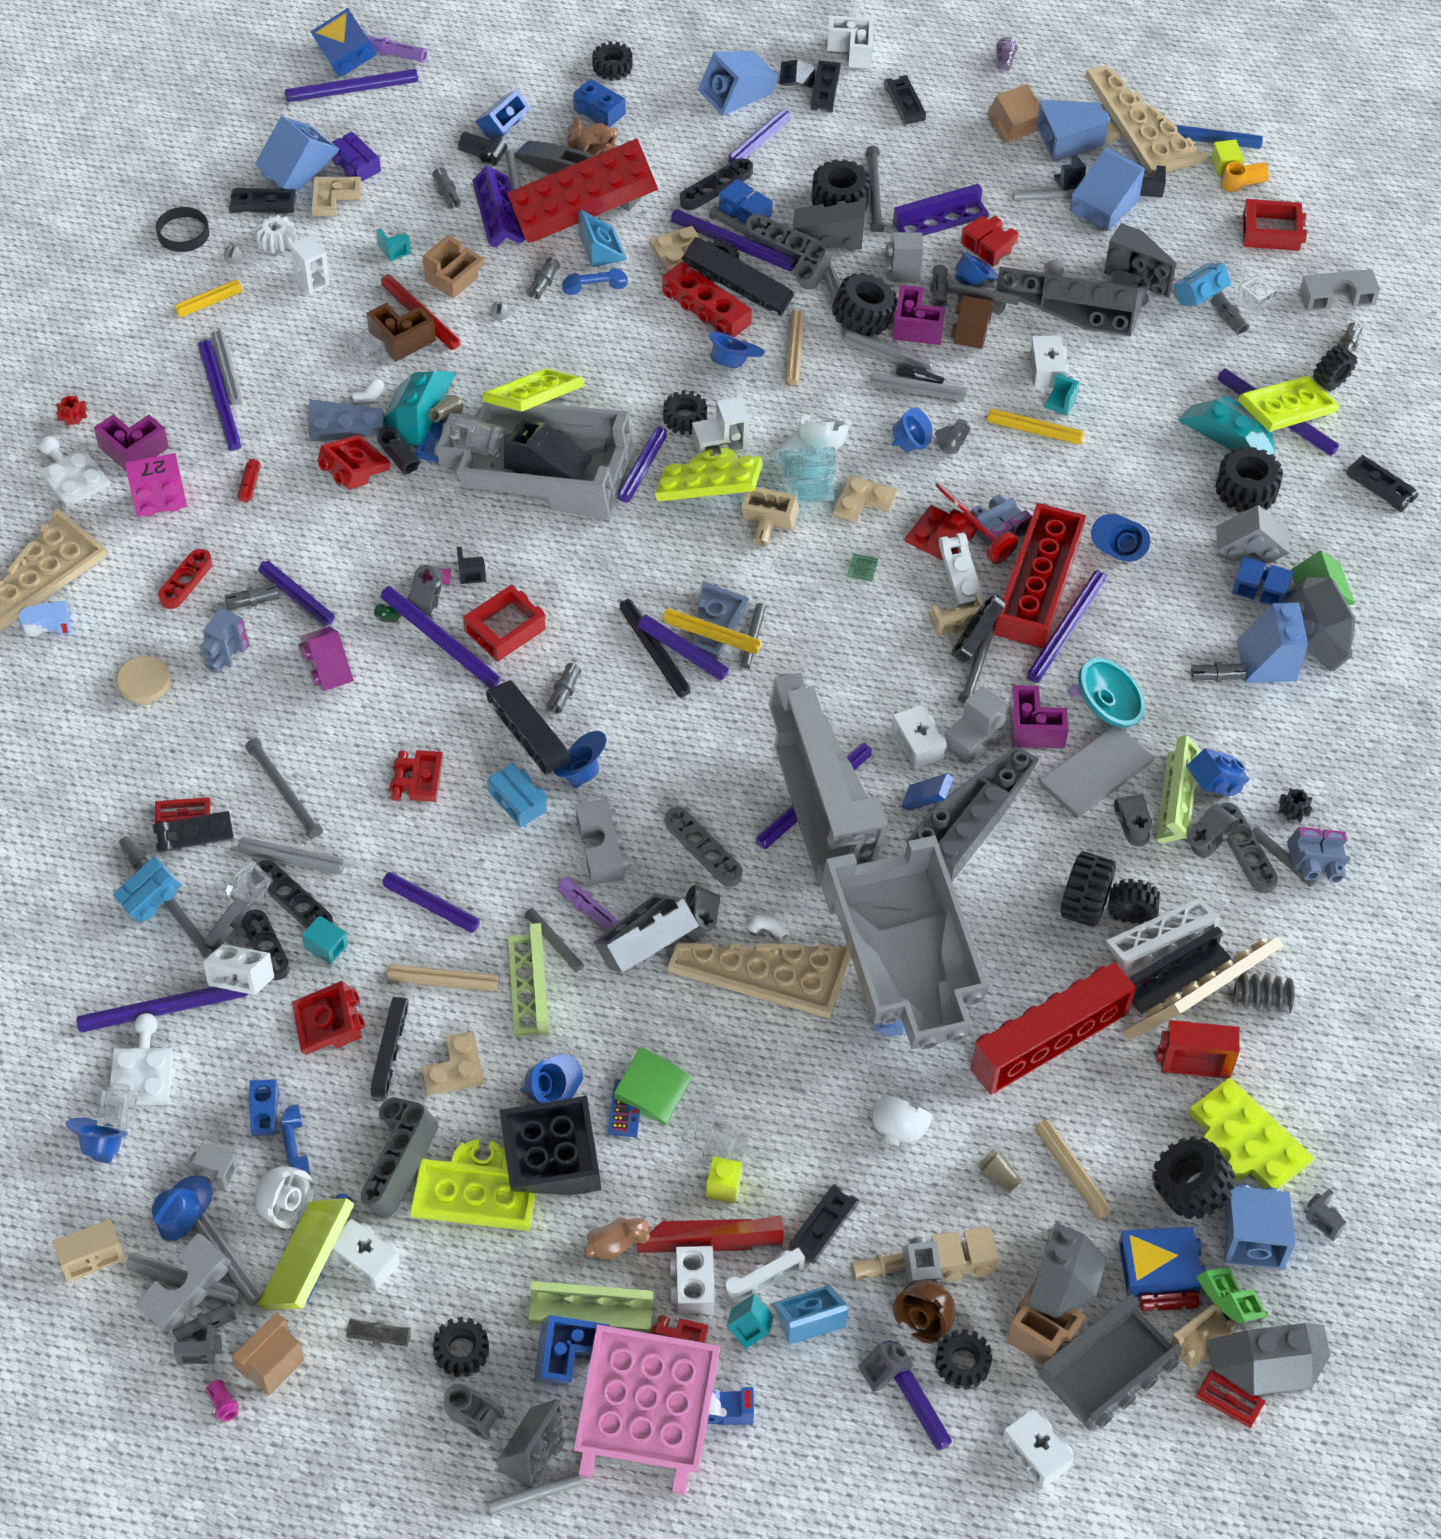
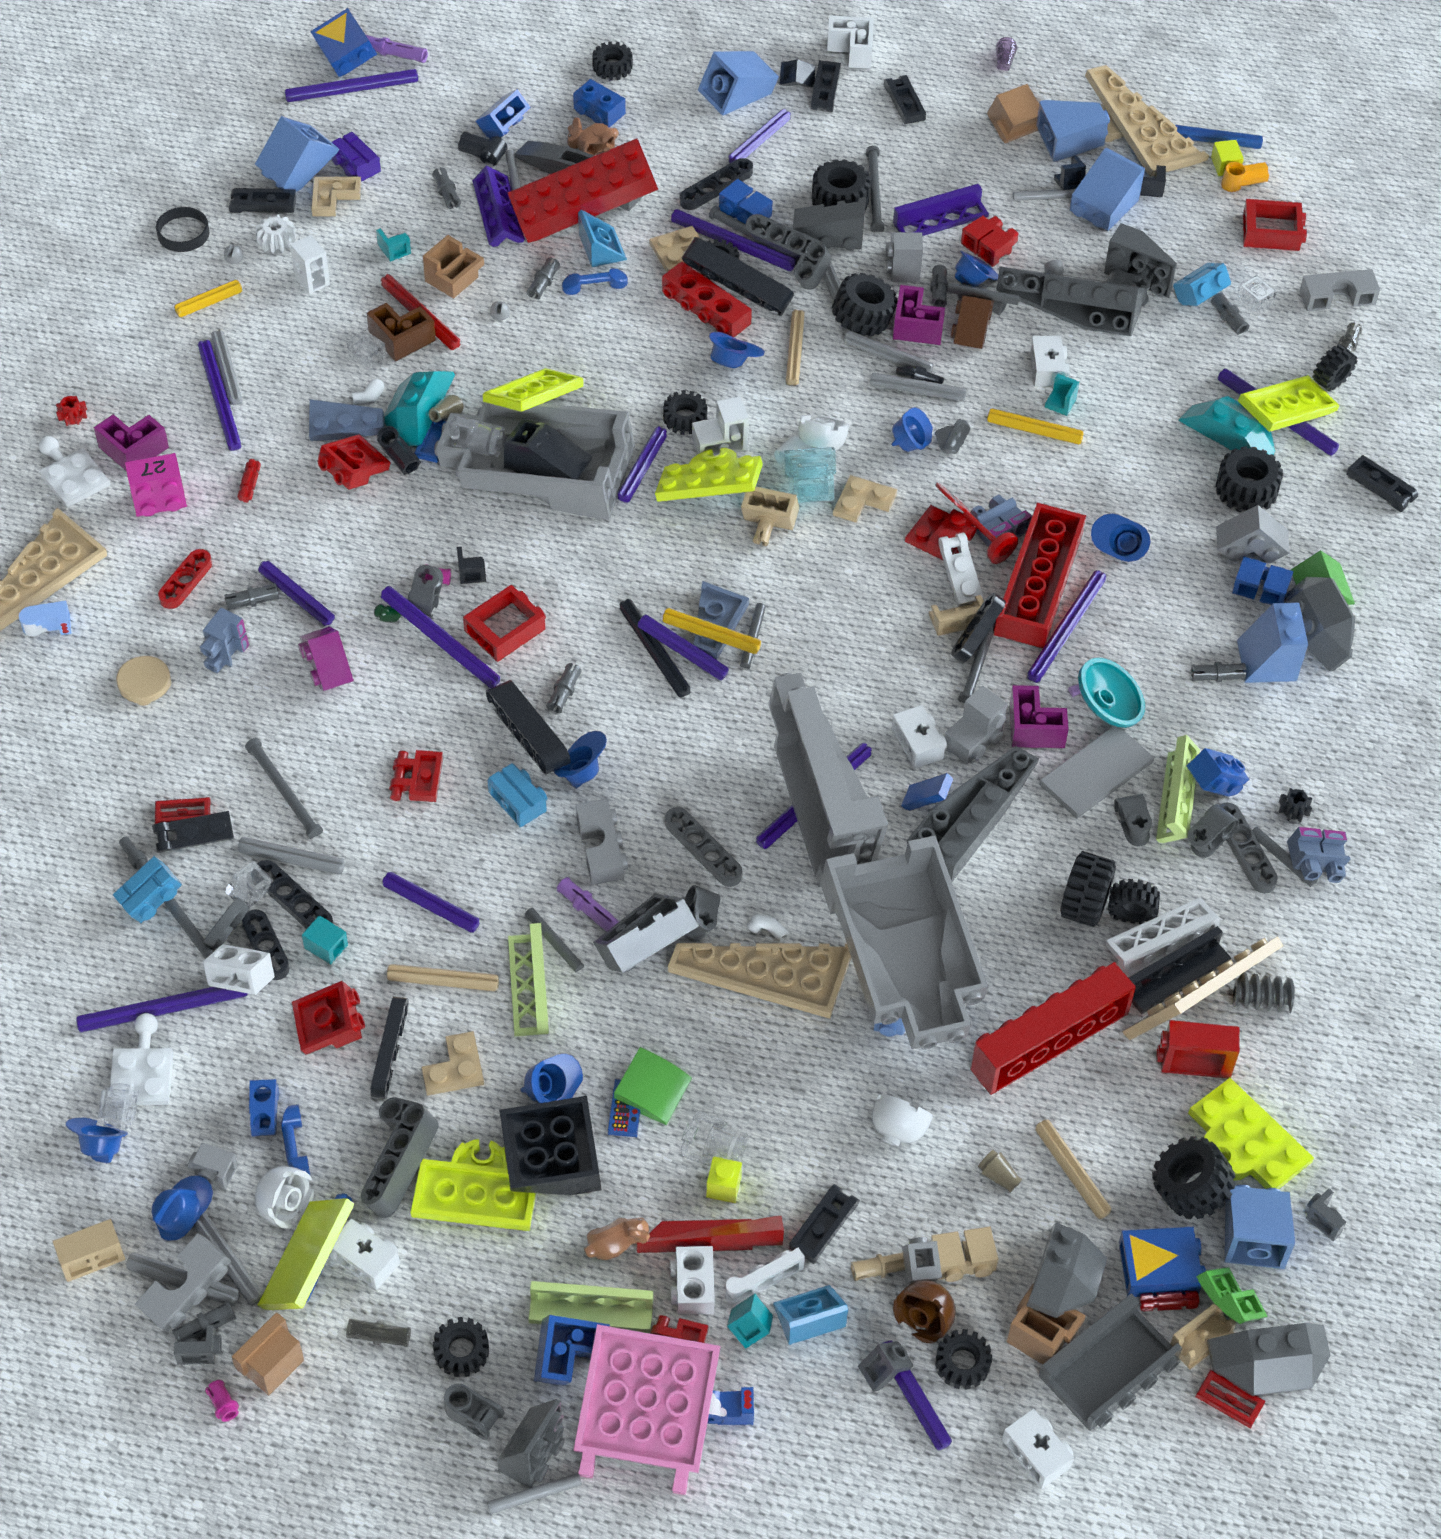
clear green tile [847,553,879,582] -> none

